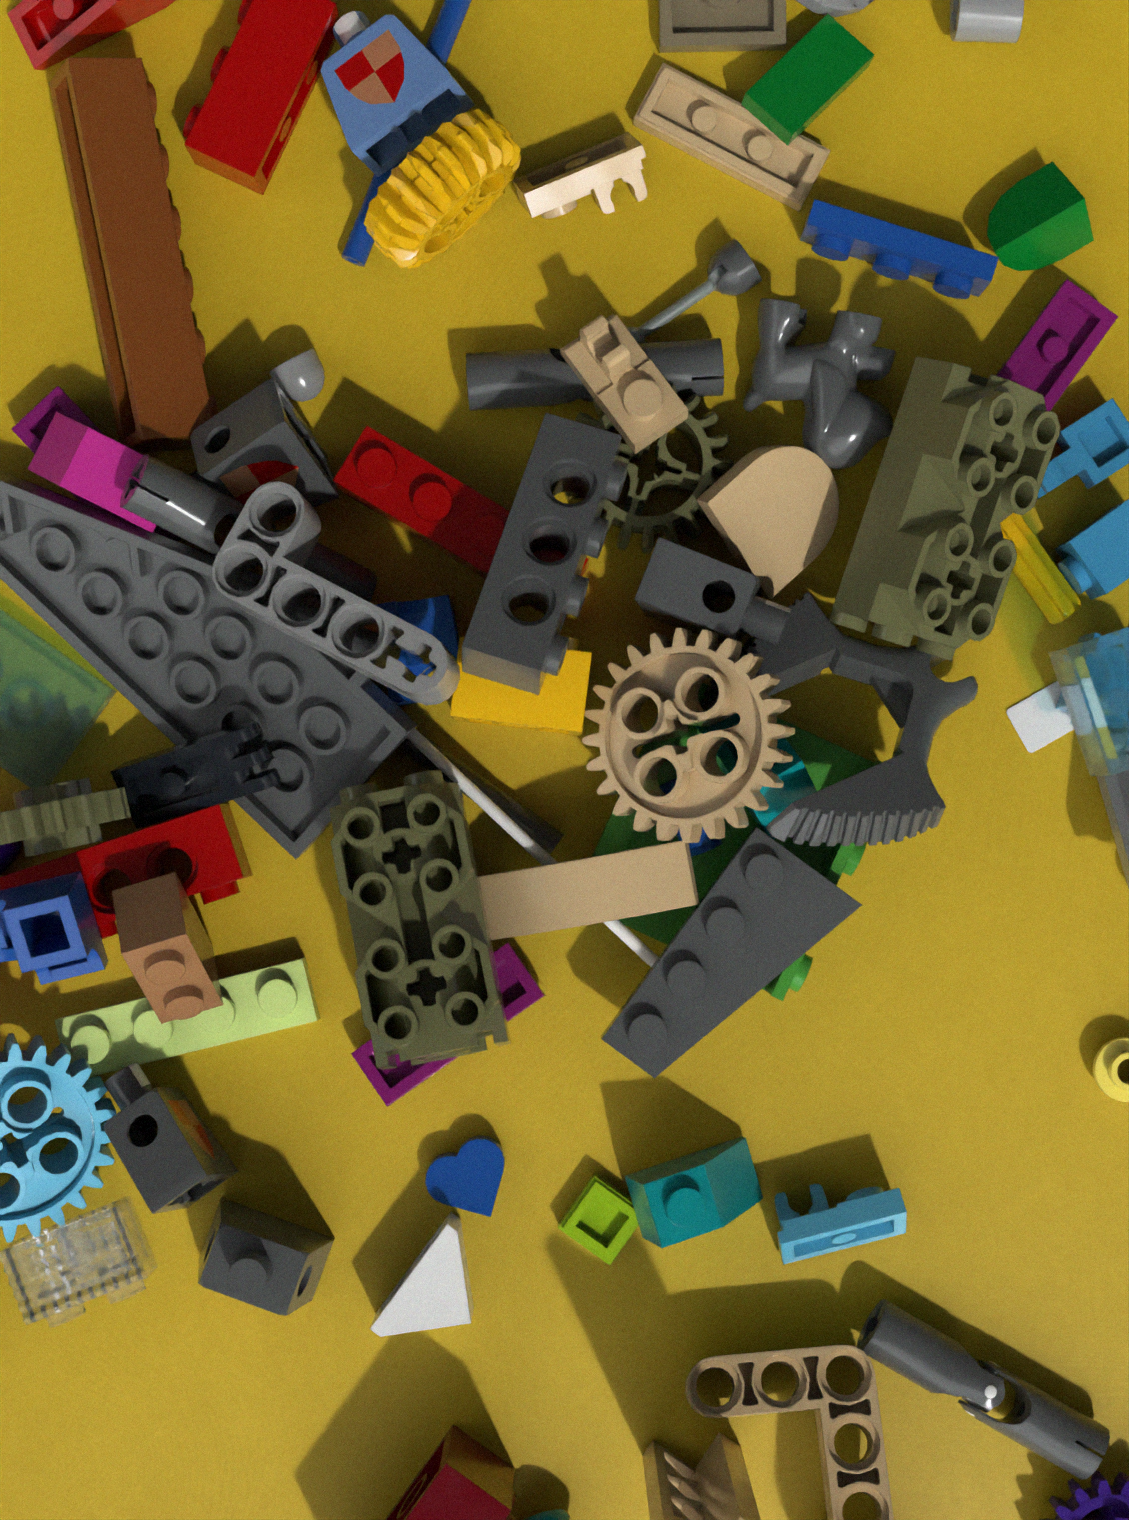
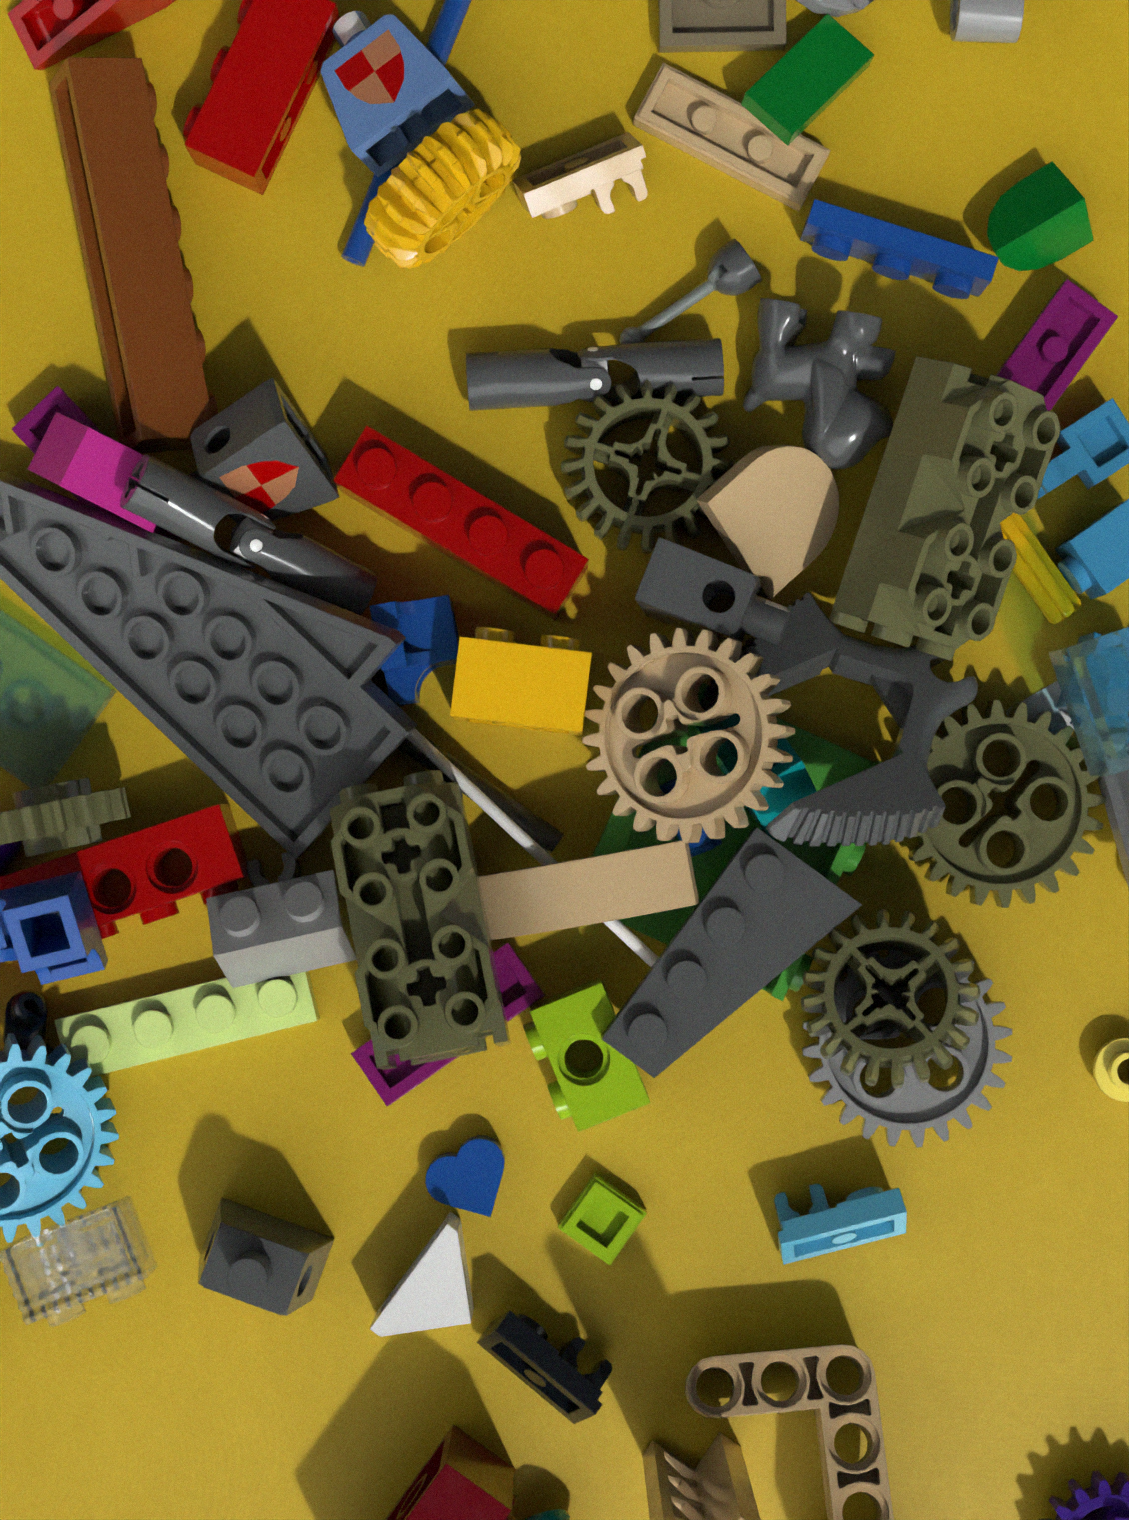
dark grey torso [103,1063,239,1214] -> none
black hinge [110,721,282,829] -> none
medium nougat brick [112,872,223,1024] -> none
light grey beam [212,481,460,705] -> none
light grey hinge [269,348,325,402] -> none
dark grey brick [462,413,629,695] -> none
tan plate [560,314,688,454] -> none
teal slope [625,1136,763,1248] -> none
dark grey piece [857,1299,1110,1480] -> none
none -> black arm [3,990,54,1056]
none -> light grey brick [206,852,357,988]
none -> black plate [476,1311,612,1424]
none -> lime brick [523,977,650,1132]
none -> olive gear [801,909,981,1088]
none -> light grey gear [802,950,1012,1147]
none -> olive gear [904,700,1105,908]

